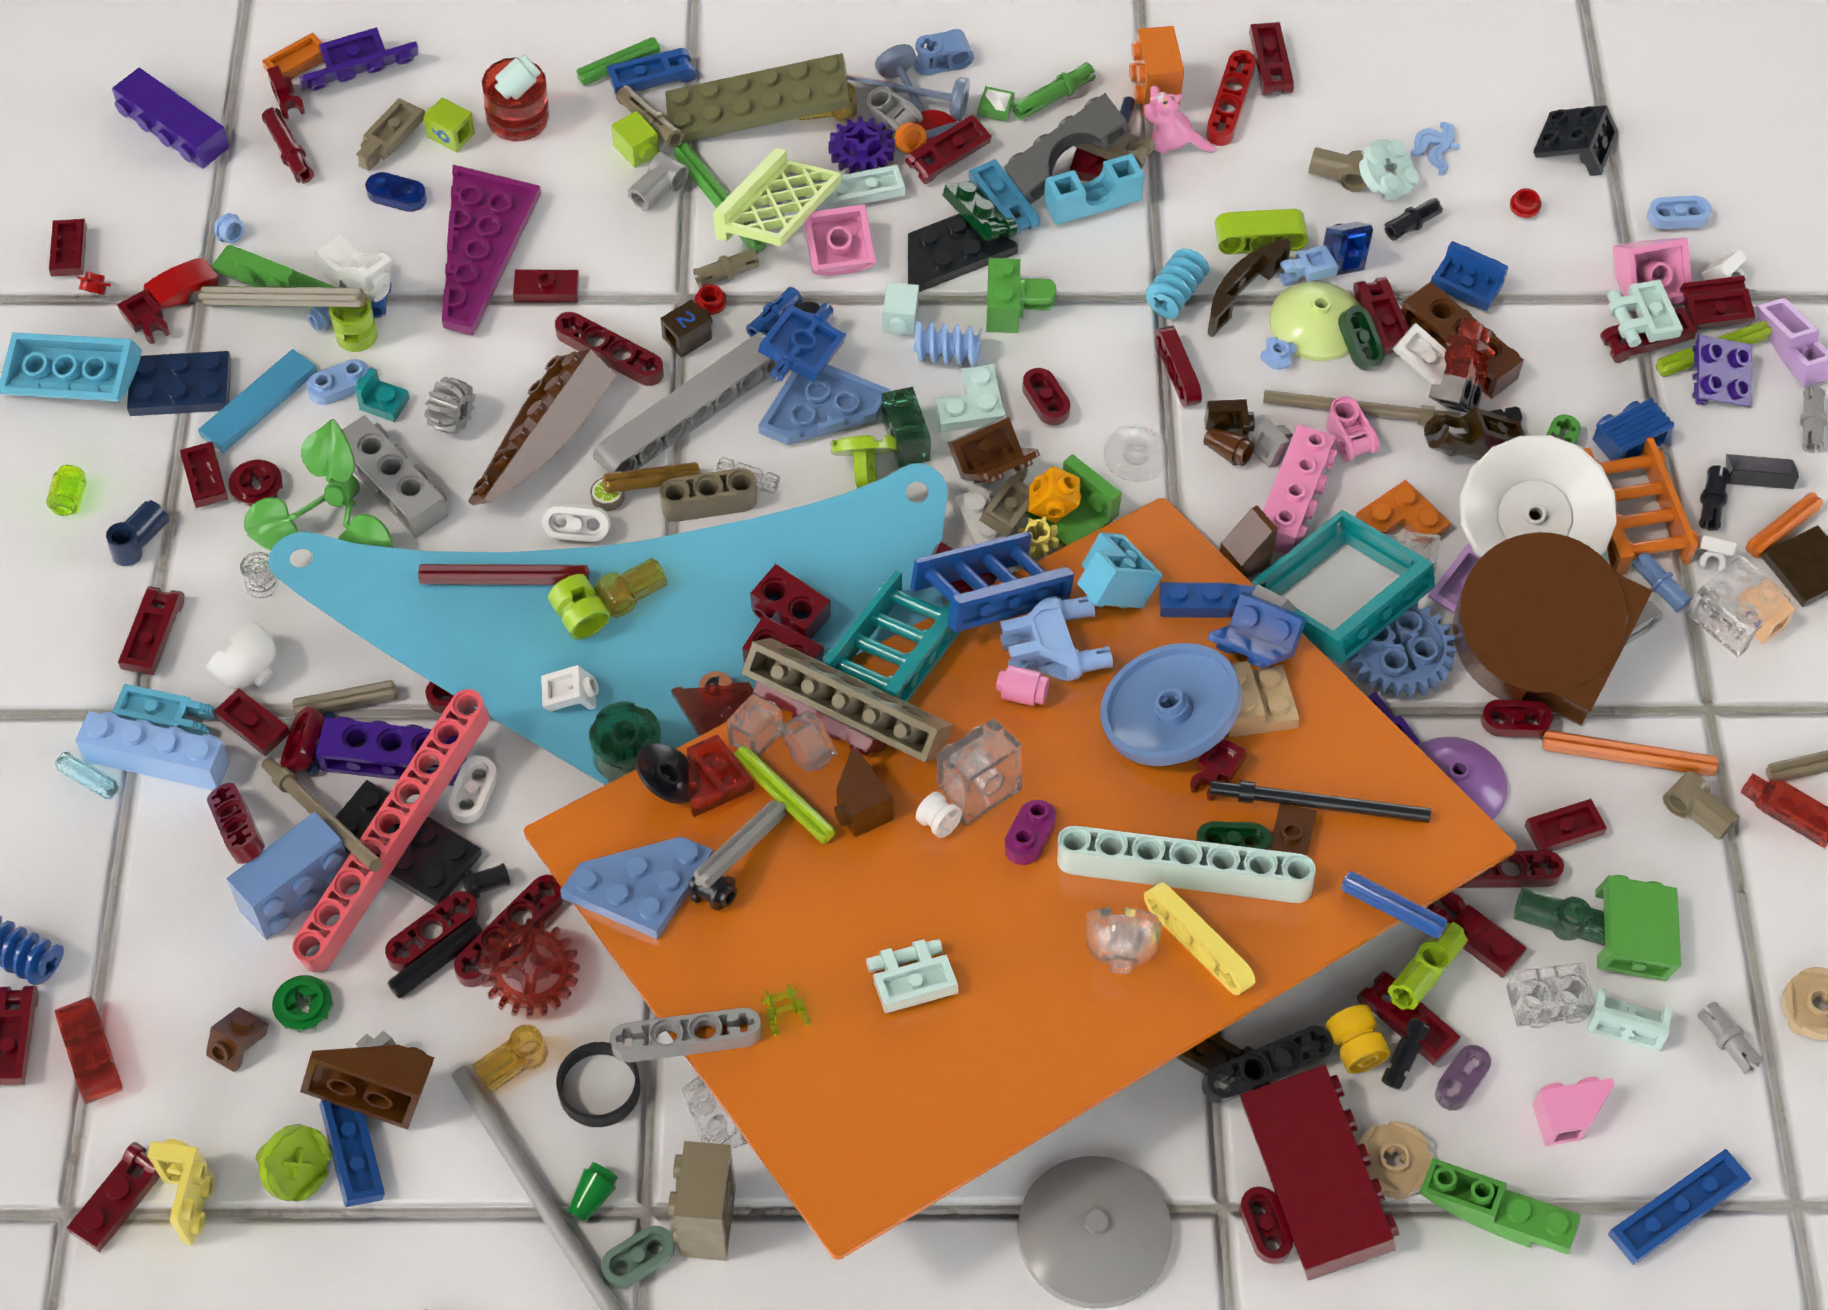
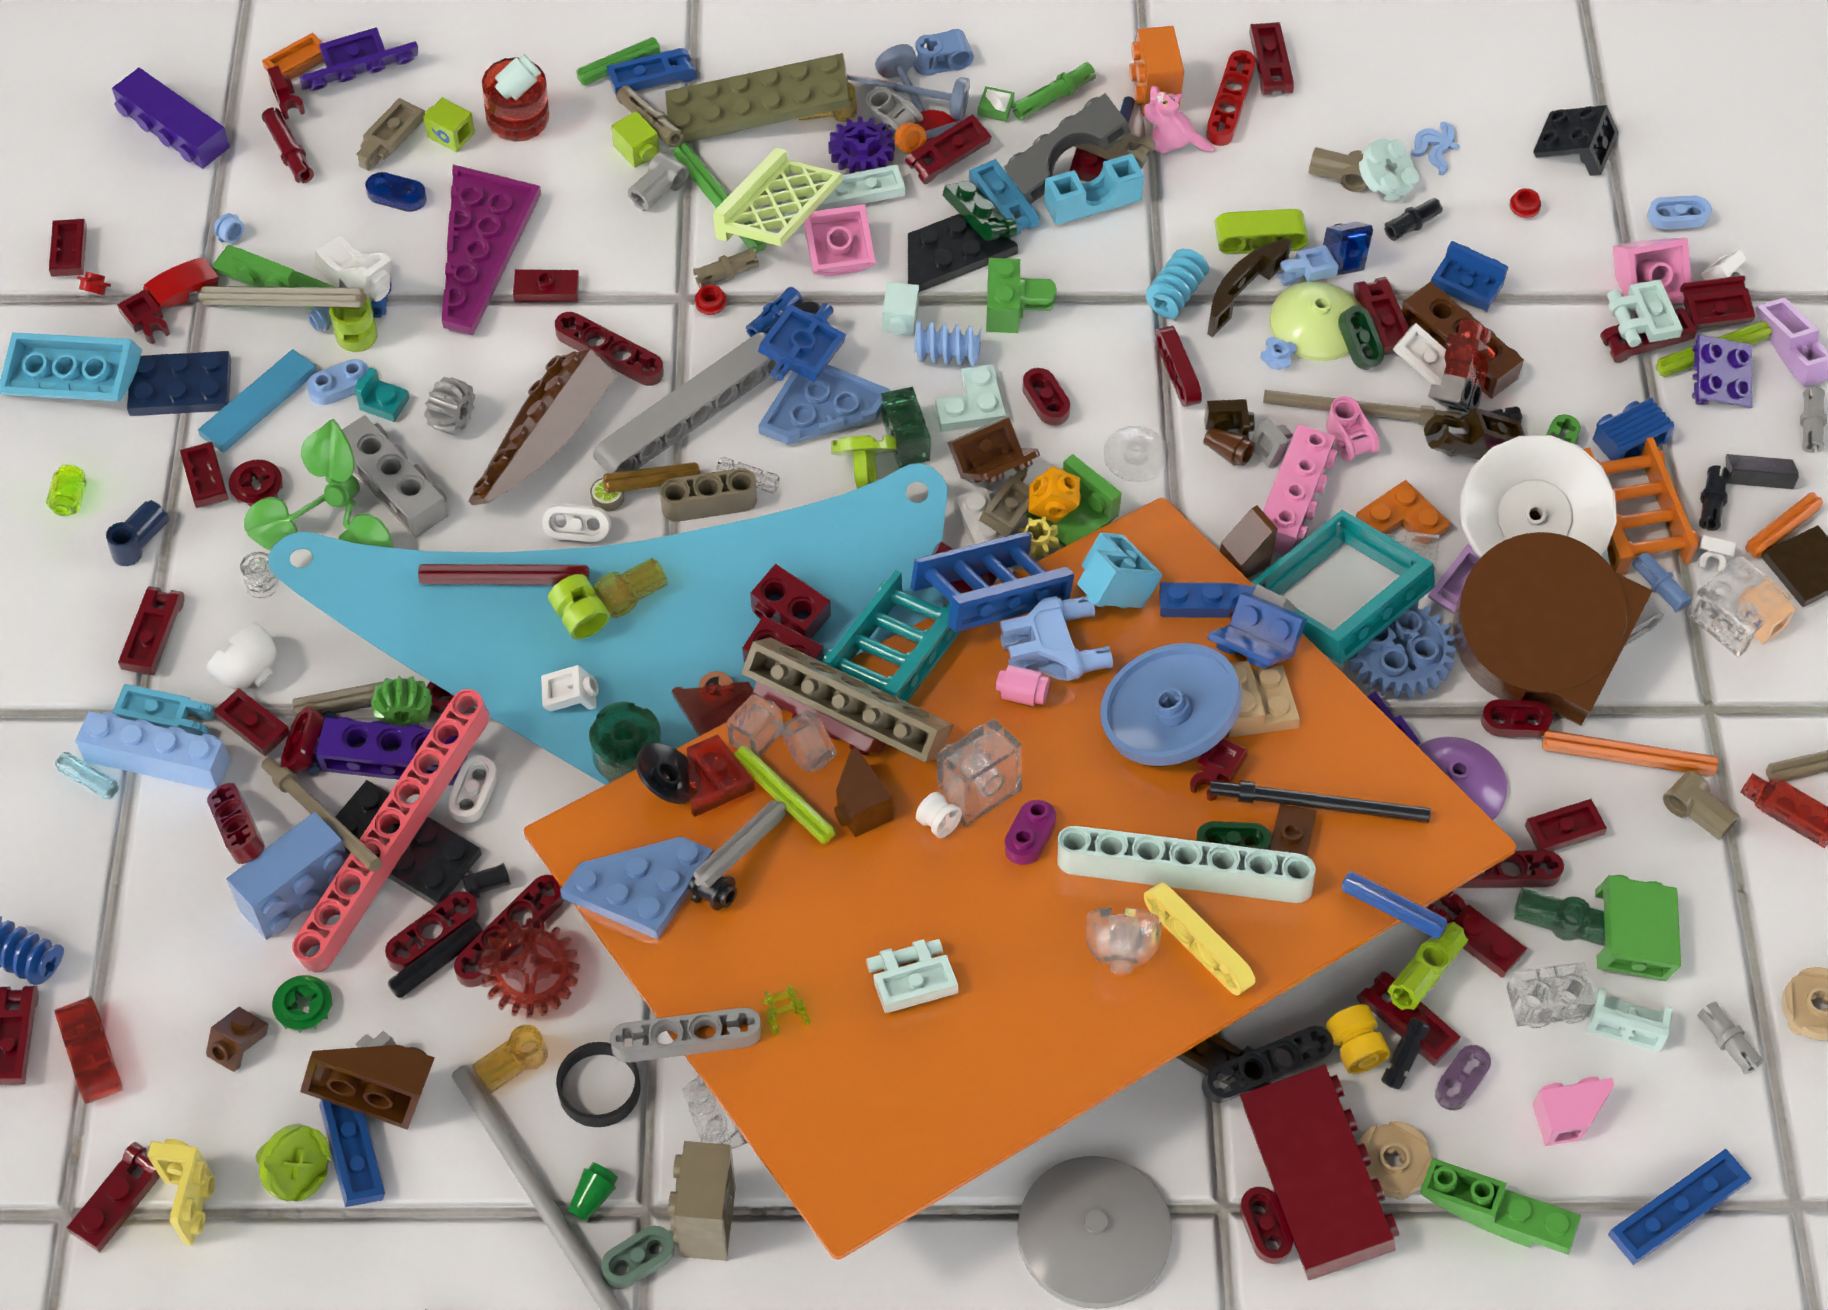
dark brown brick [660,299,713,358] -> none
none -> bright green gear [371,676,432,726]

